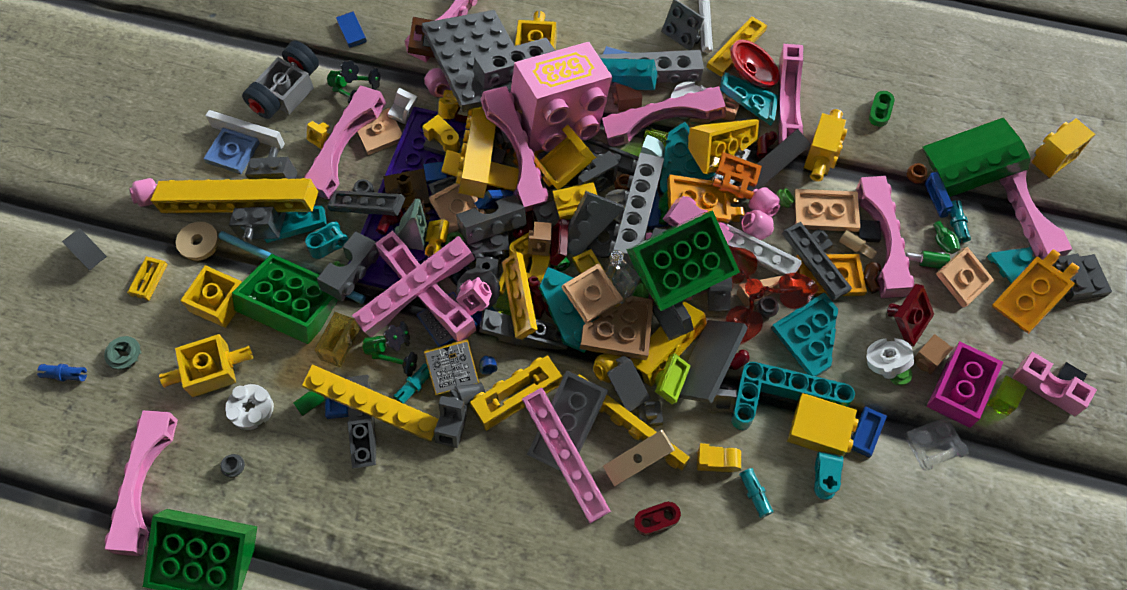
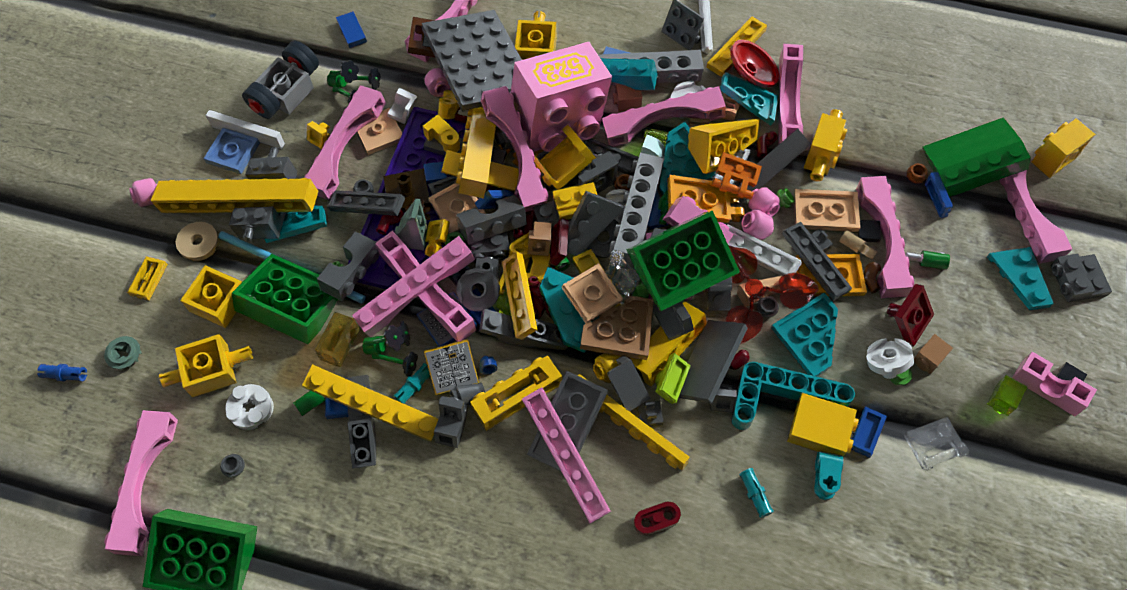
dark grey brick [62,228,107,270] -> none
teal piece [305,222,349,259] -> none
bright pink brick [456,277,492,316] -> none
dark grey brick [473,38,556,88] -> none
tan tile [603,430,675,487] -> none
yellow leg [697,443,742,472] -> none
green plate [869,91,895,127] -> none
dark pink brick [926,341,1003,428] -> none
green piece [933,221,960,254] -> none
light nougat plate [936,247,994,308] -> none
teal pin [950,200,971,243] -> none
light orange tile [992,249,1080,334] -> none

